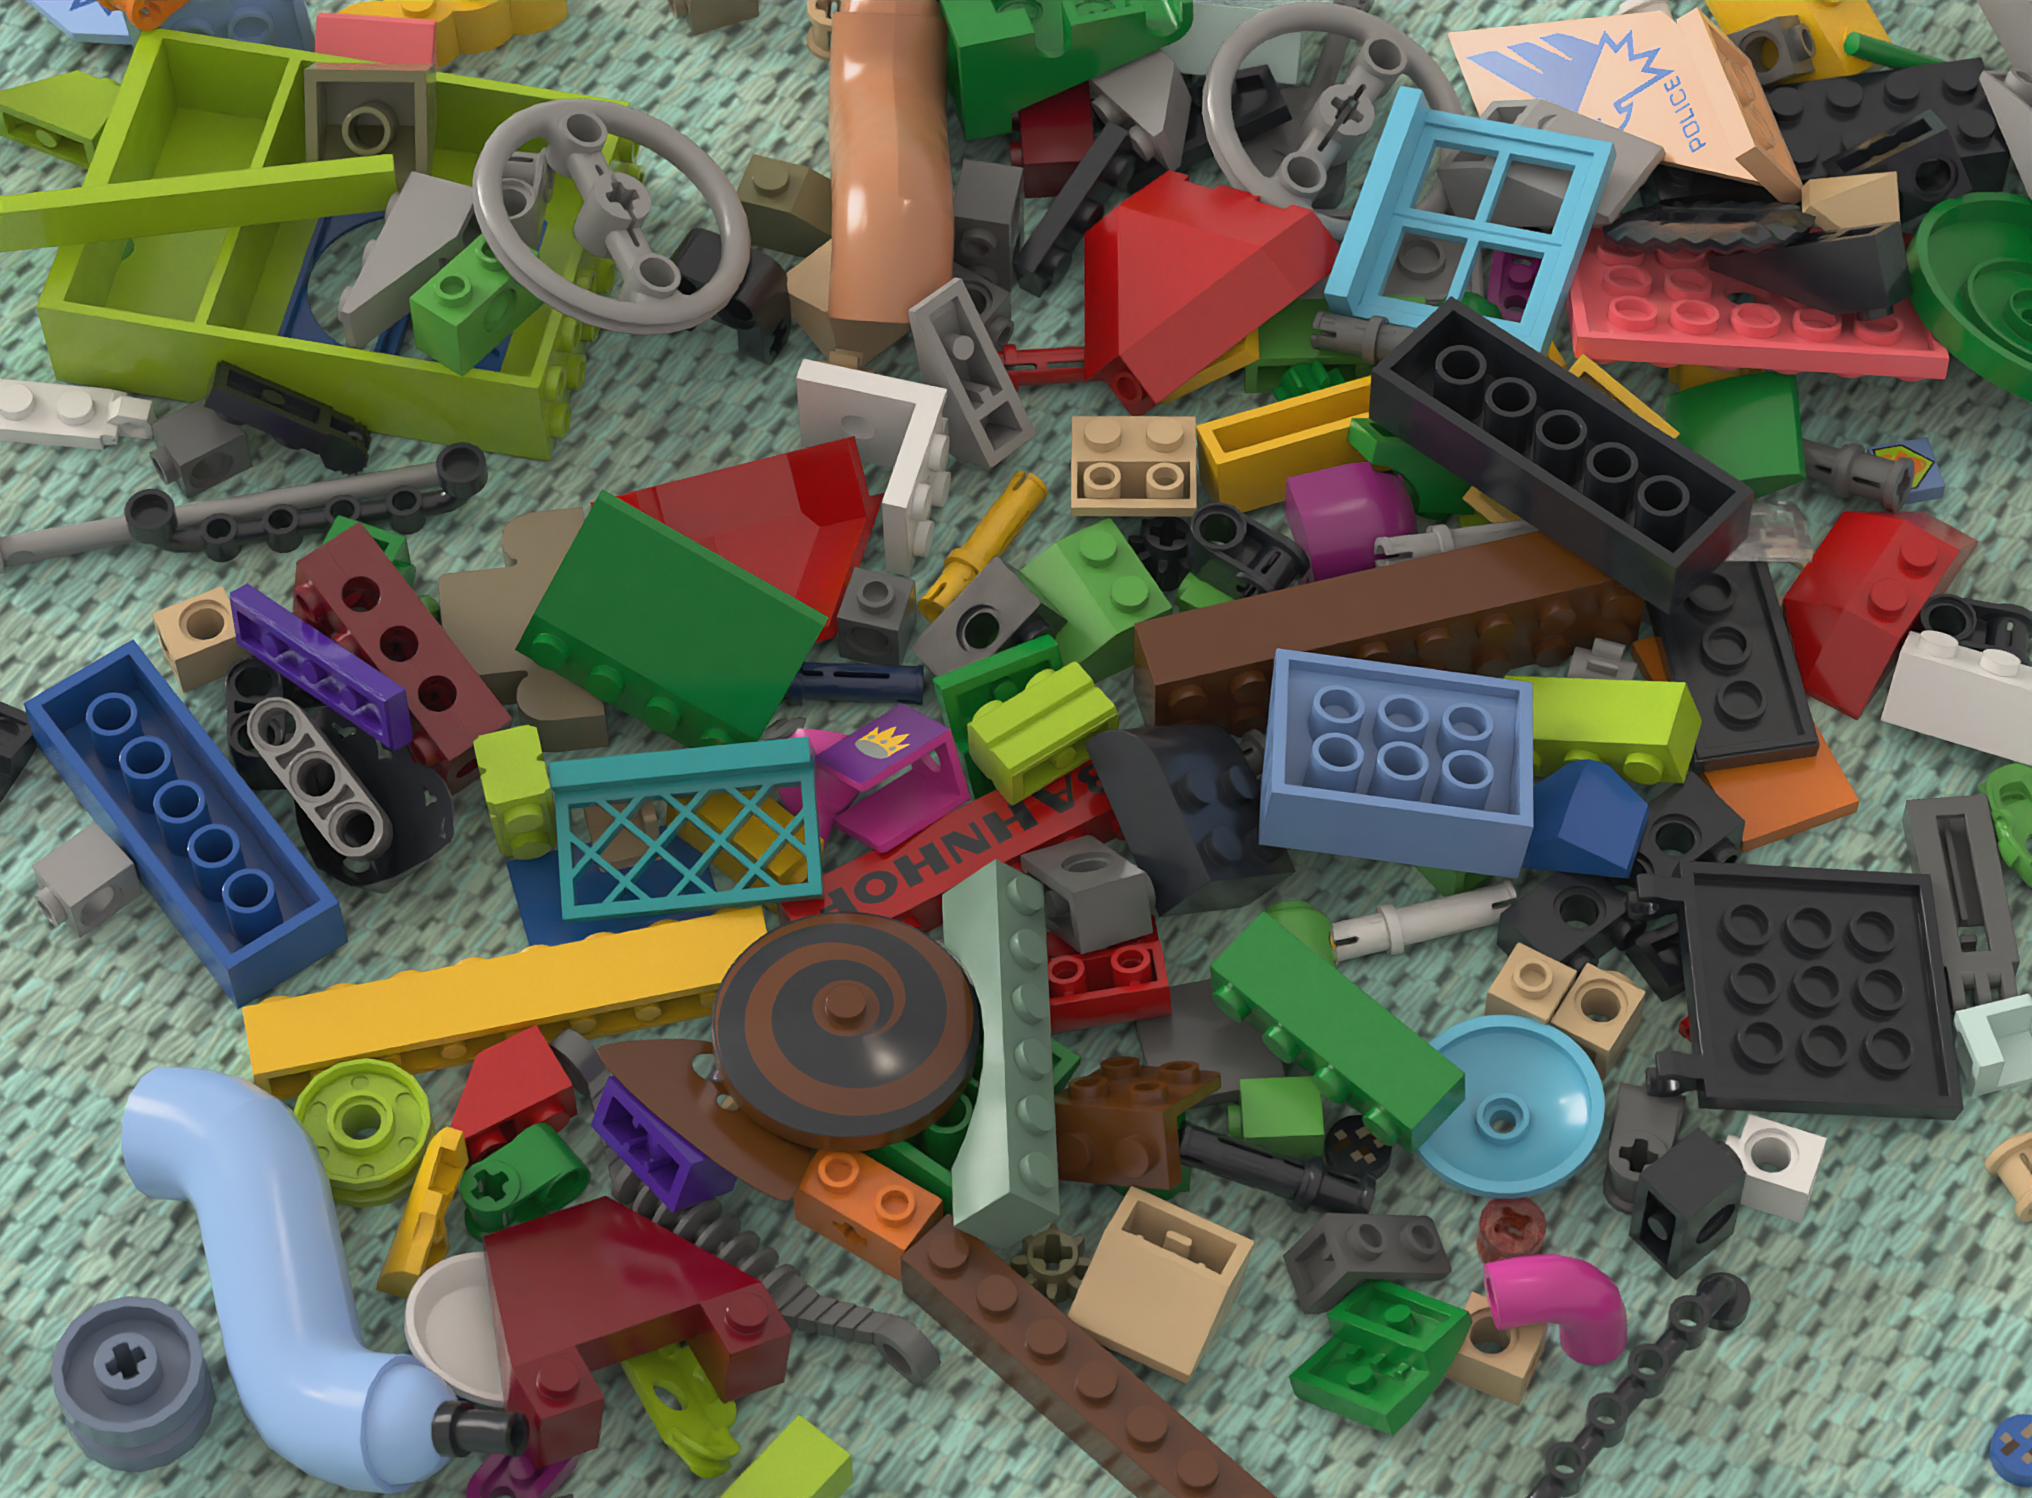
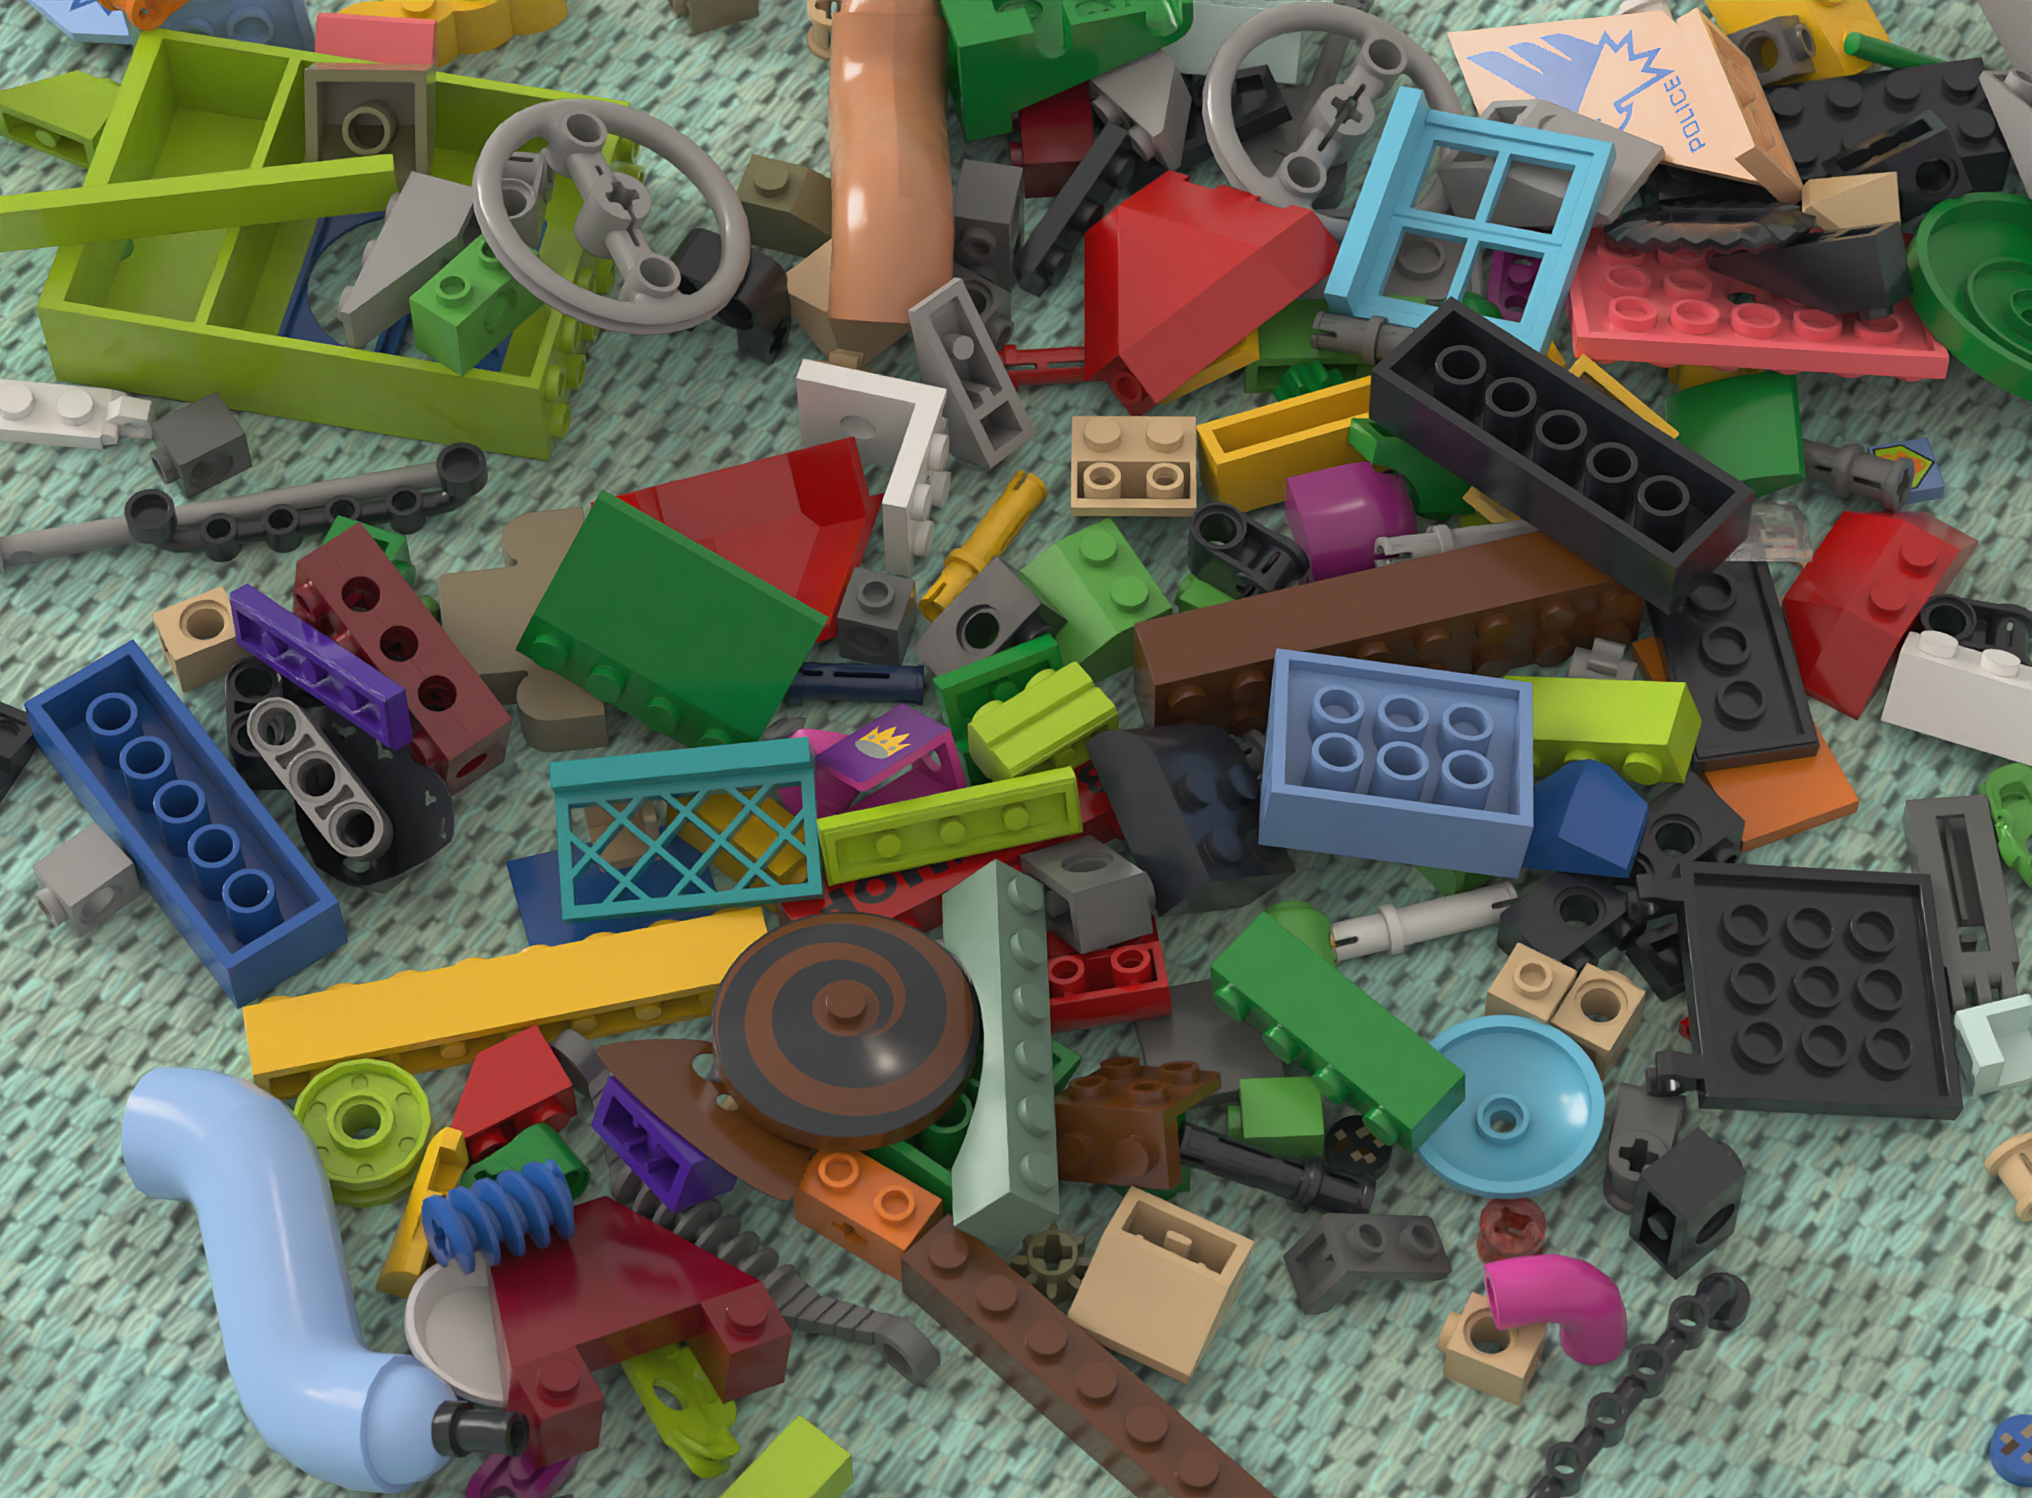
sand blue wheel [50,1296,216,1472] -> none
black hinge [204,360,372,476] -> none
lime brick [473,724,558,860] -> none
black gear [1128,516,1190,592] -> none
green slope [1288,1279,1473,1436] -> none
white brick [1726,1114,1827,1223] -> none
none -> blue piece [421,1158,575,1275]
none -> lime tile [816,766,1083,886]

